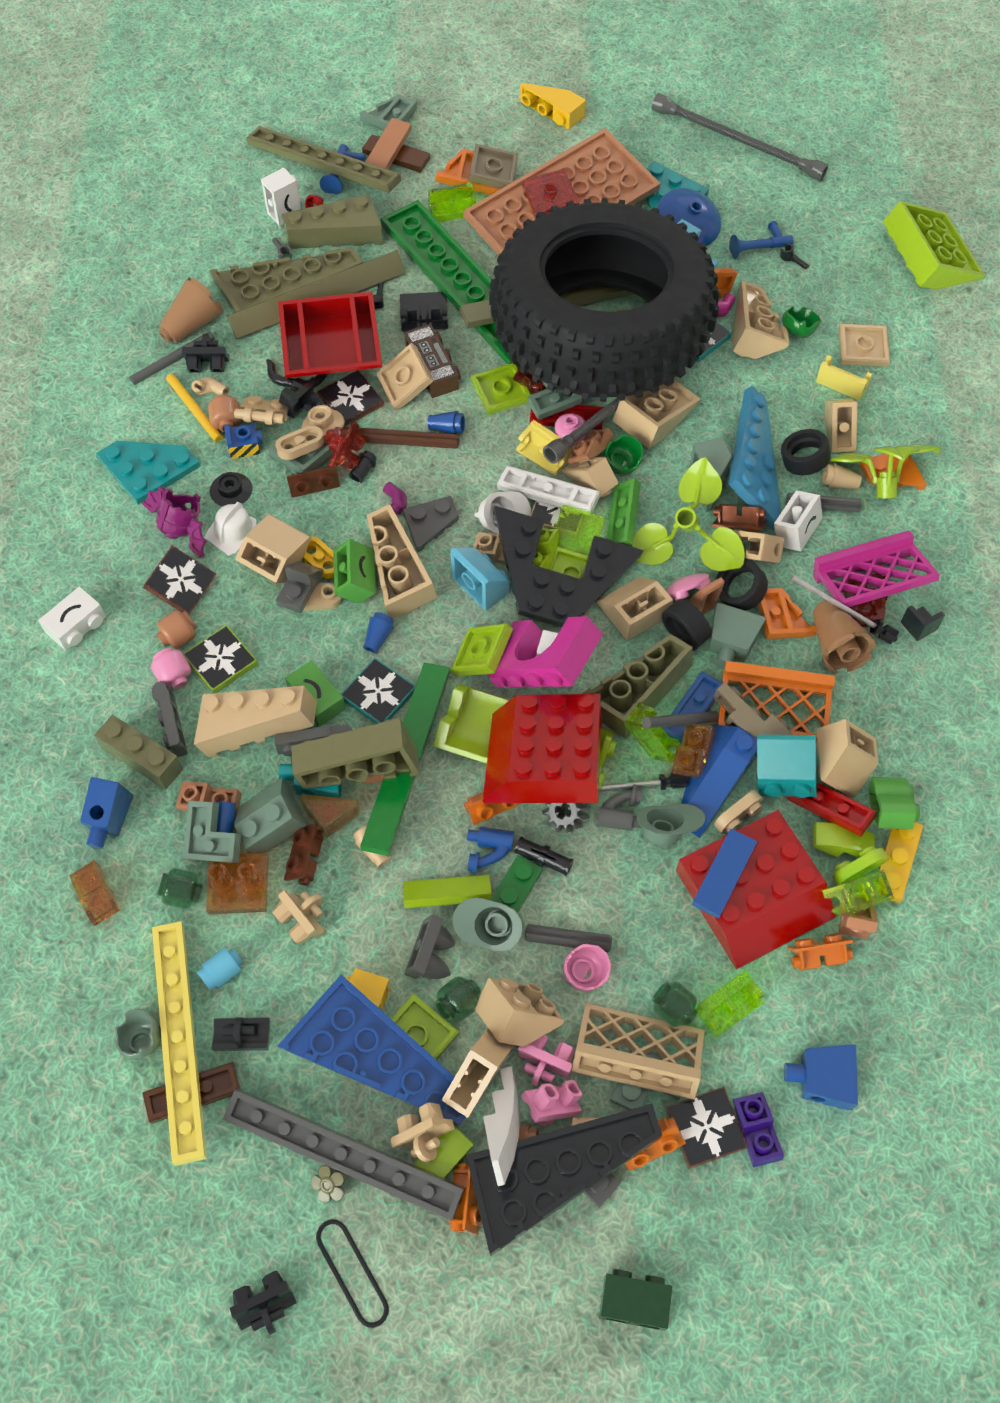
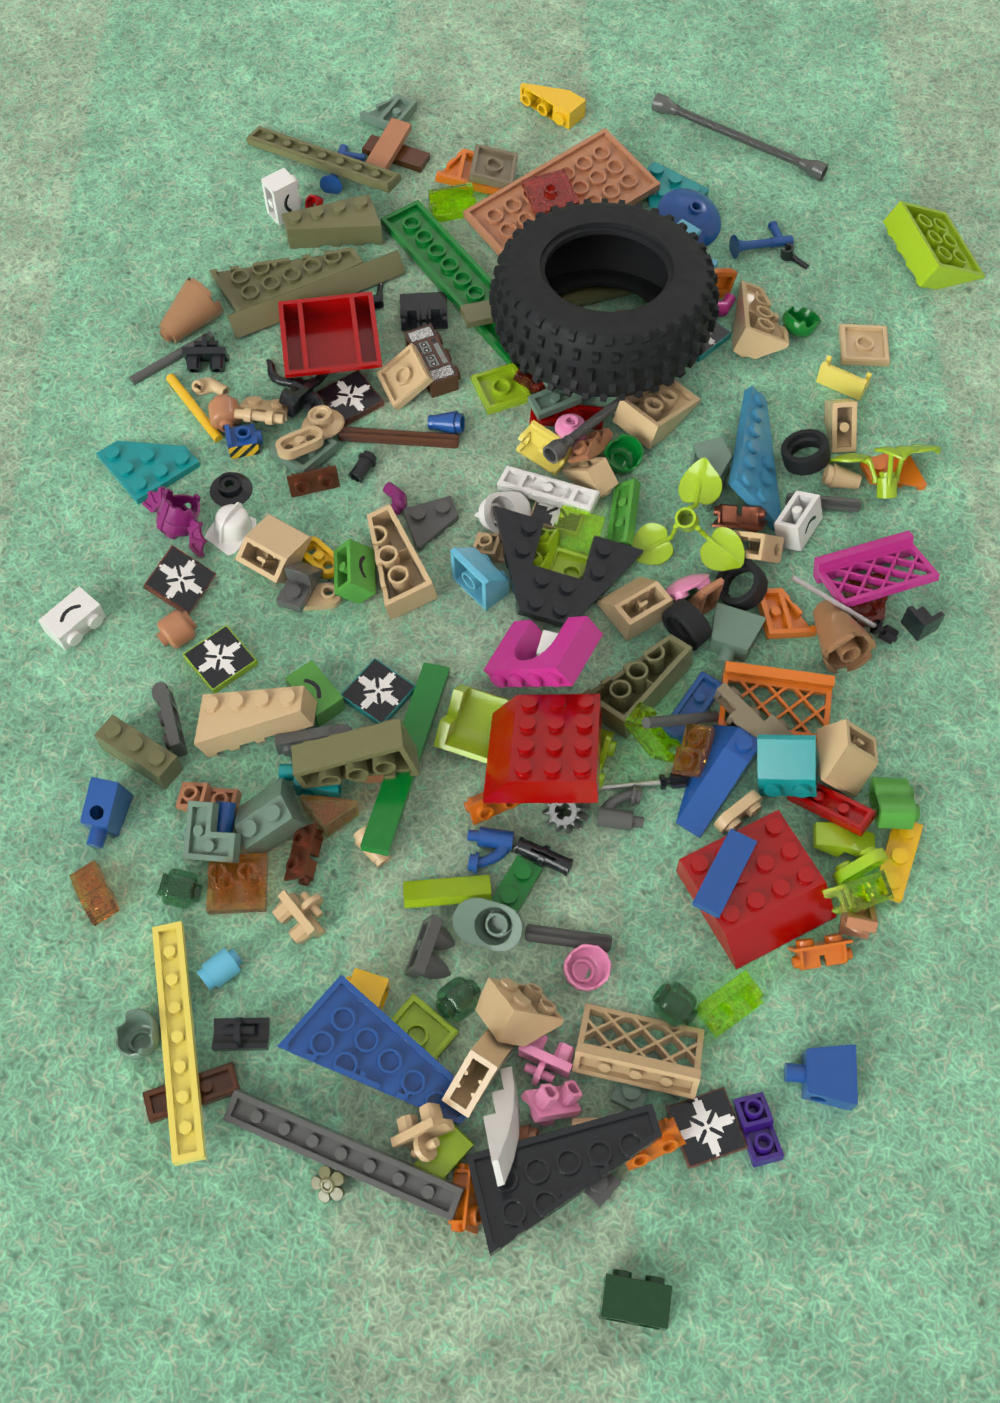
bright pink head [151,648,192,689] -> none
black hips [230,1271,297,1335] -> none
dark grey hand [272,238,292,259] -> none
black piece [316,1219,389,1328] -> none
clear red hips [324,421,366,470] -> none
blue cone [363,612,394,654] -> none
lime tile [450,623,513,677] -> none
sand green piece [637,804,705,847] -> none

